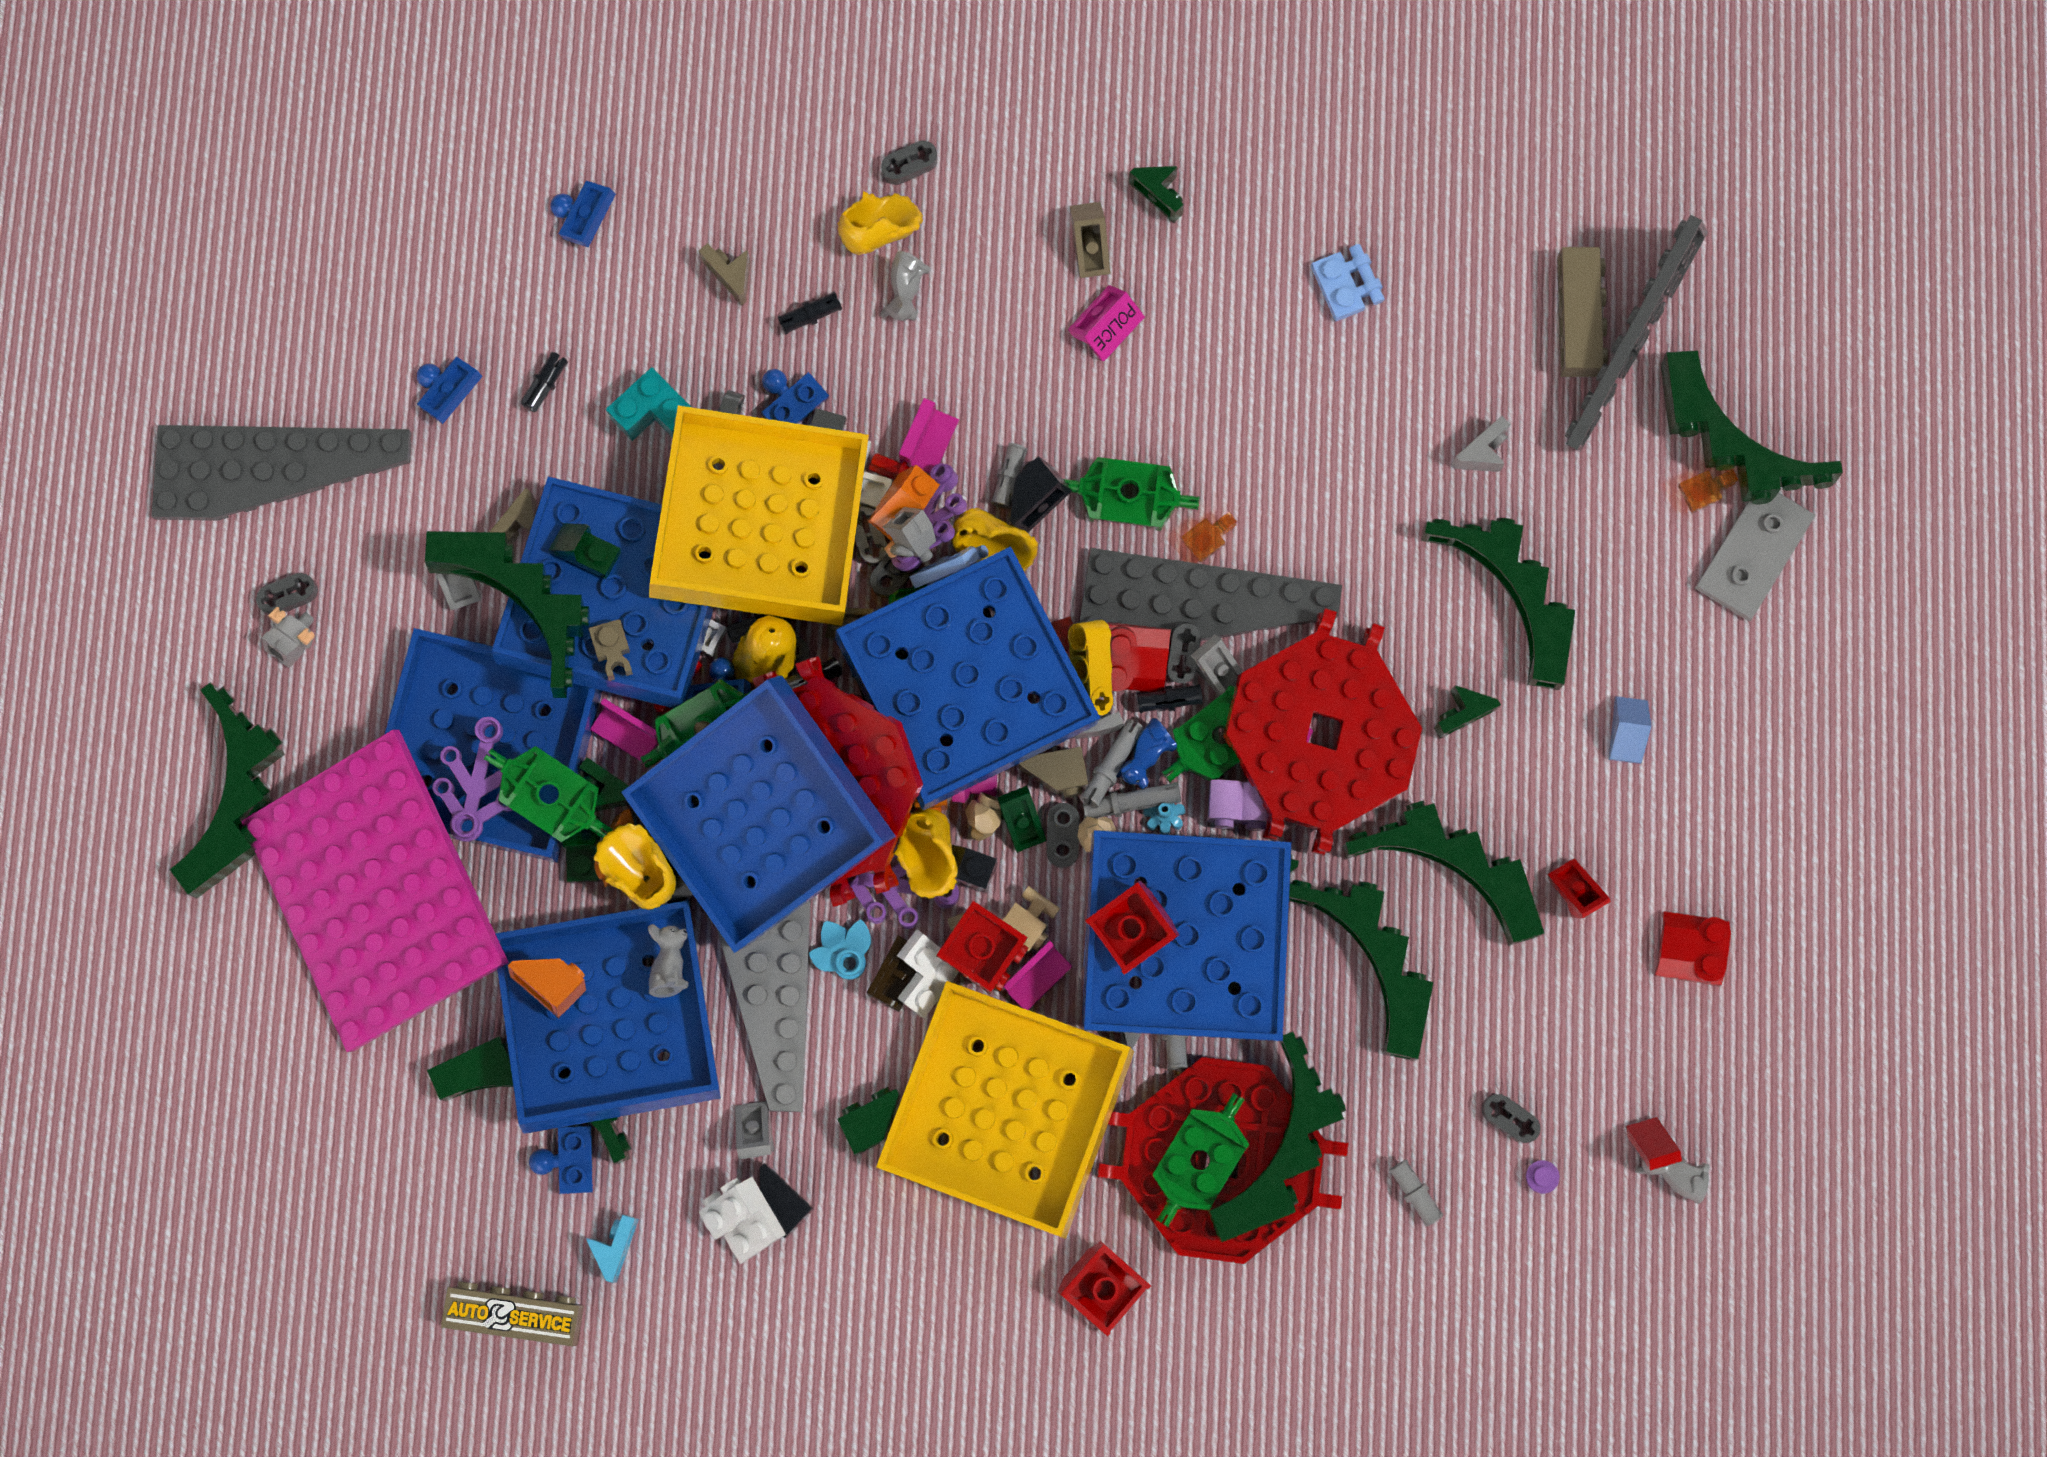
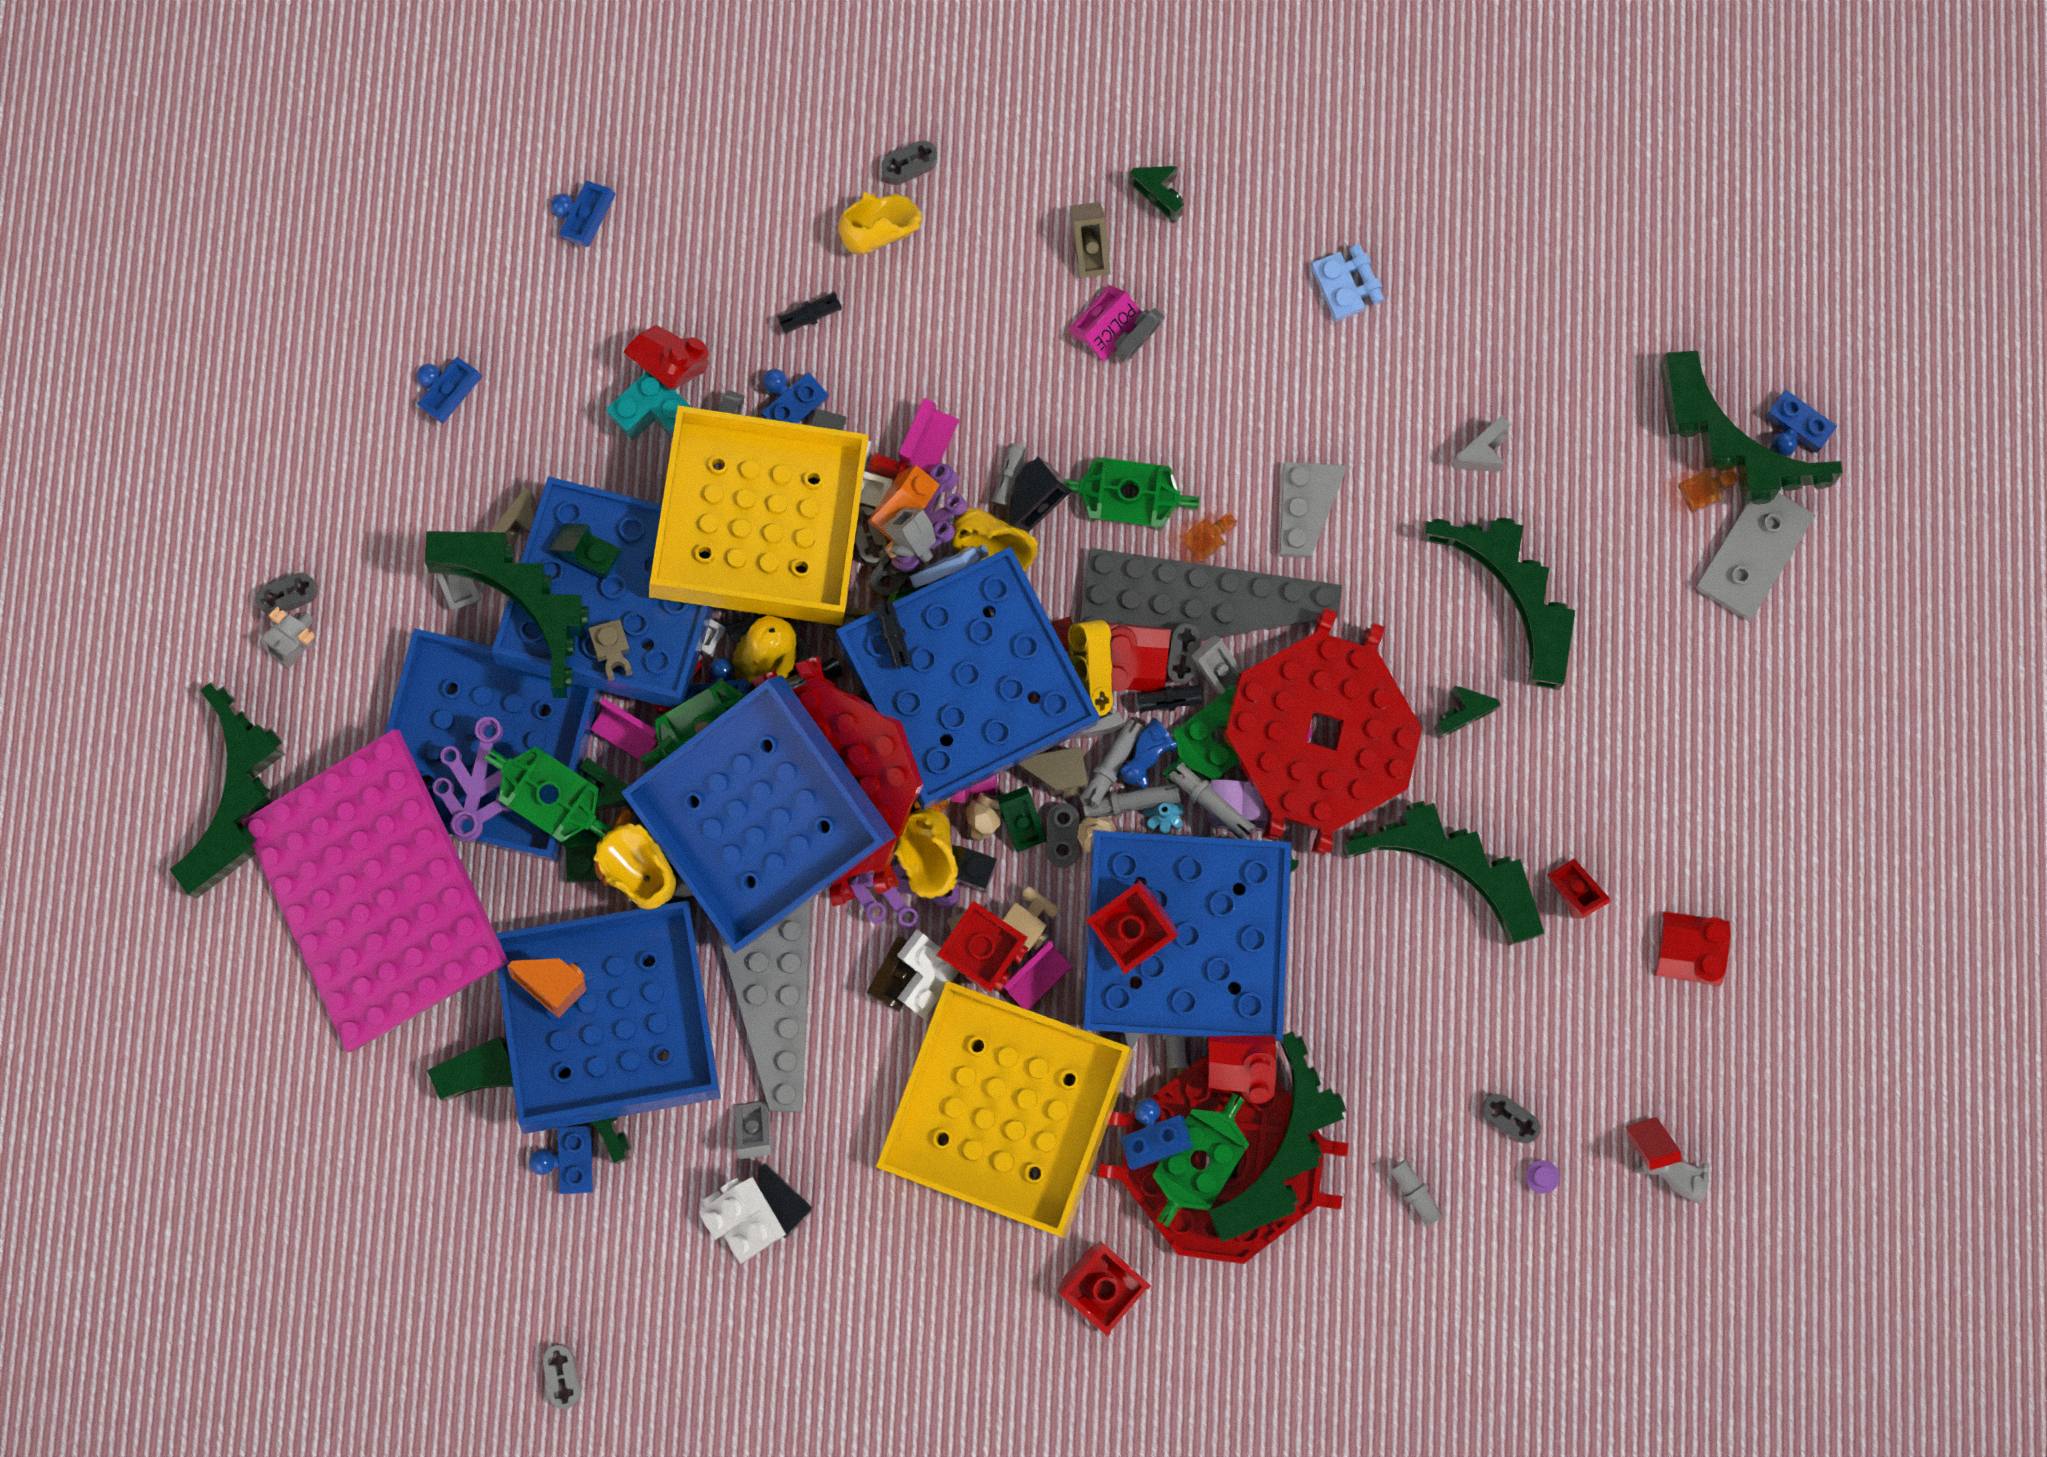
dark grey wing [151,425,412,521] -> none
brick [441,1281,584,1347] -> none
black axle [521,352,568,412] -> none
medium azure slope [586,1215,639,1283] -> none
light grey animal [648,924,688,998] -> none
dark tan slope [698,243,750,305] -> none
medium azure plate [809,920,871,980] -> none
dark green slope [837,1087,900,1156] -> none
light grey animal [880,251,931,321] -> none
dark green arch [1289,880,1434,1061] -> none
dark tan brick [1557,247,1608,377] -> none
dark grey wing [1565,215,1708,452] -> none
medium blue slope [1609,696,1652,764] -> none
none -> light grey beam [543,1345,581,1409]
none -> red slope [623,325,709,390]
none -> black pin [873,601,913,670]
none -> dark grey plate [1114,308,1165,363]
none -> blue plate [1120,1098,1194,1170]
none -> light grey pin [1169,763,1256,839]
none -> red slope [1207,1035,1276,1104]
none -> light grey wing [1279,462,1348,559]
none -> blue plate [1765,389,1837,456]

